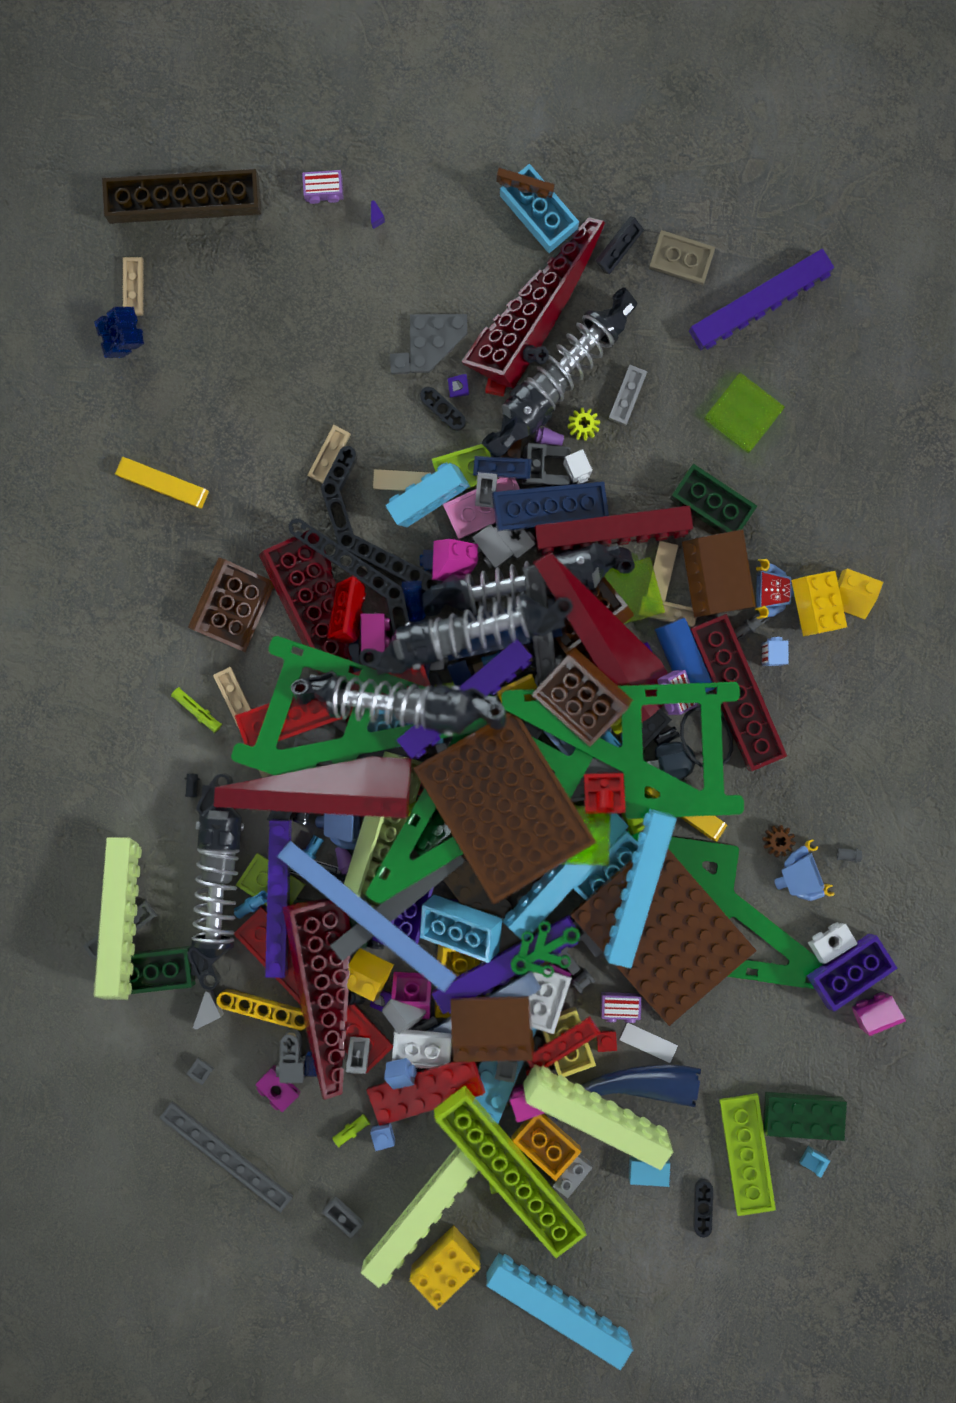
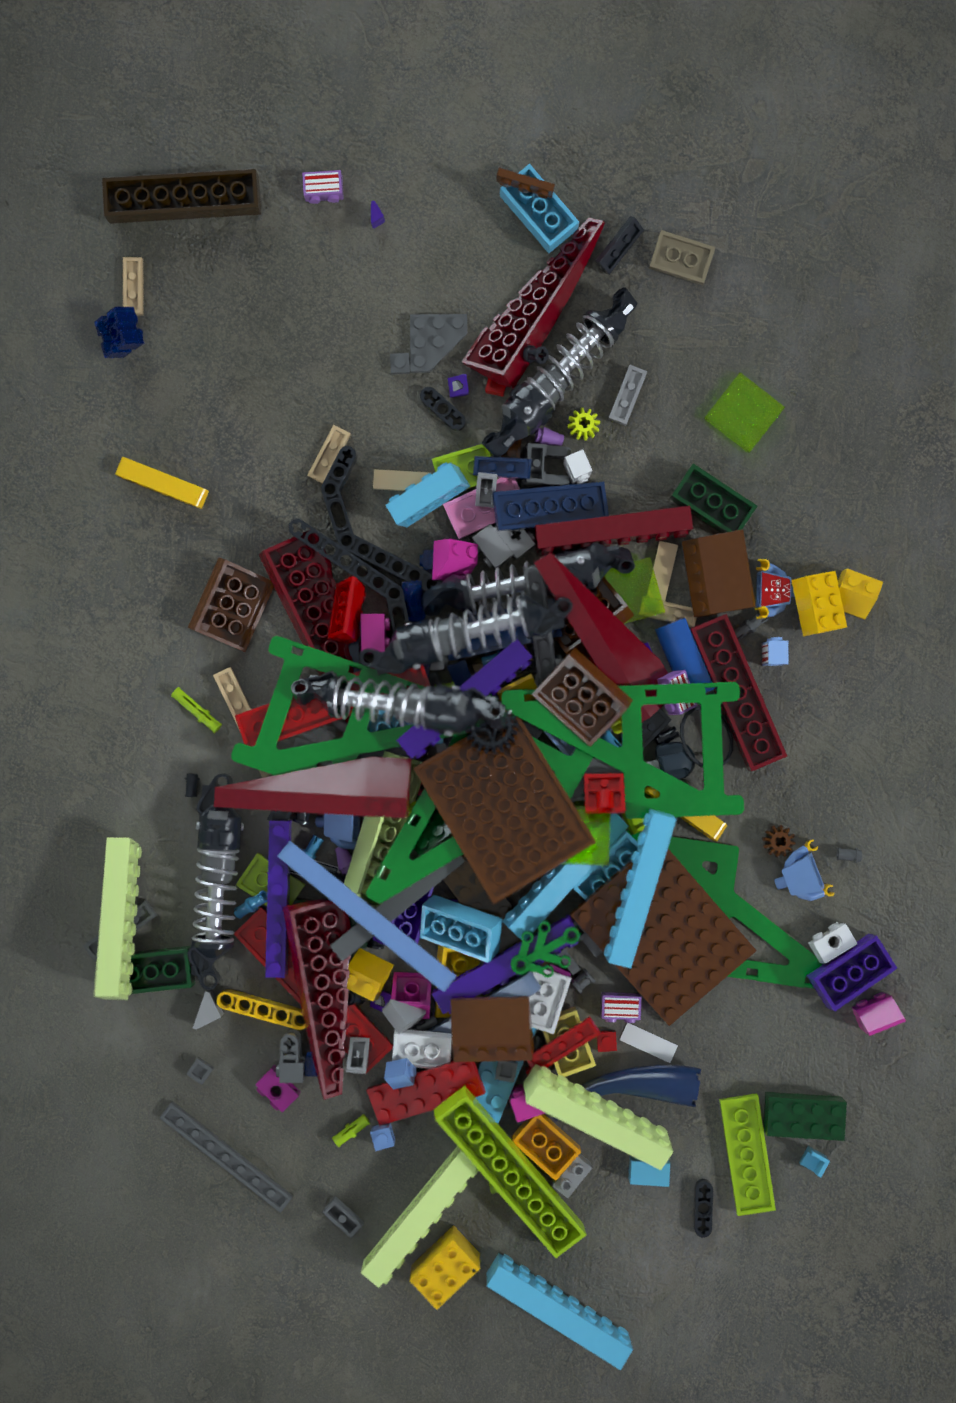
dark purple brick [689,248,834,351] -> none
none -> black gear [465,704,518,755]

